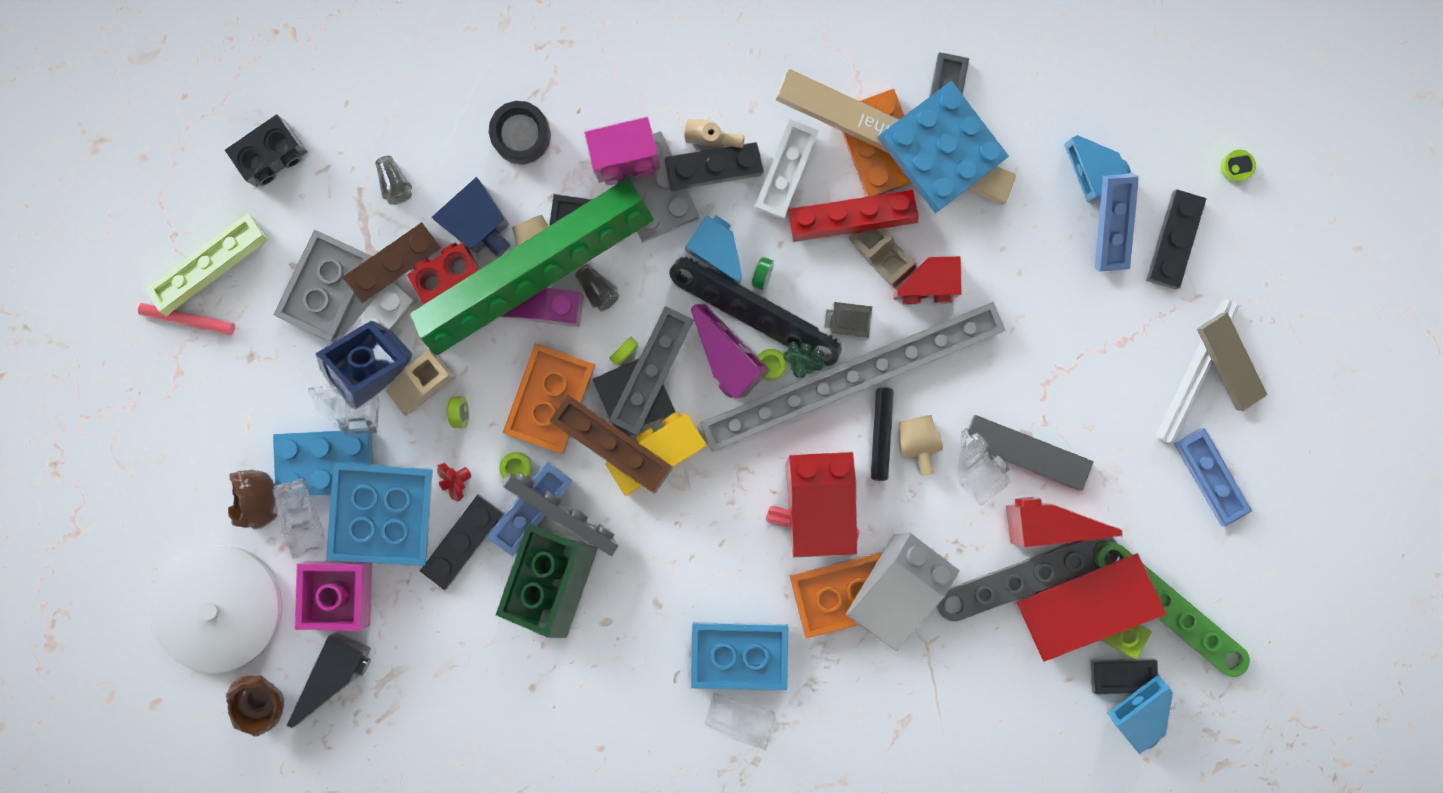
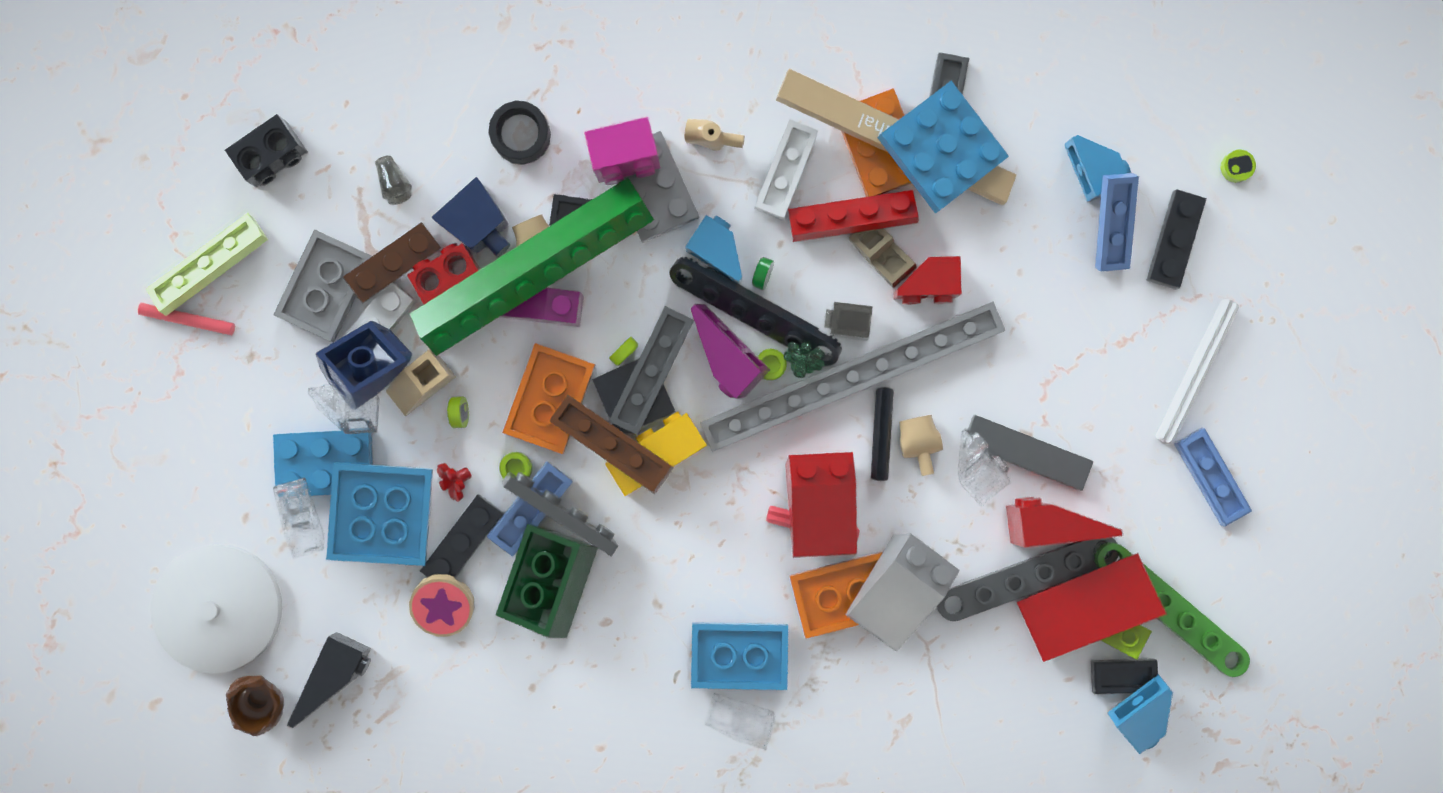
reddish brown hair [228,469,278,530] -> none
dark pink brick [295,561,372,631] -> none
clear smoke cone [575,264,620,311] -> none
black plate [664,142,764,191] -> none
dark tan tile [1197,313,1268,411] -> none
none -> tile [409,574,475,637]

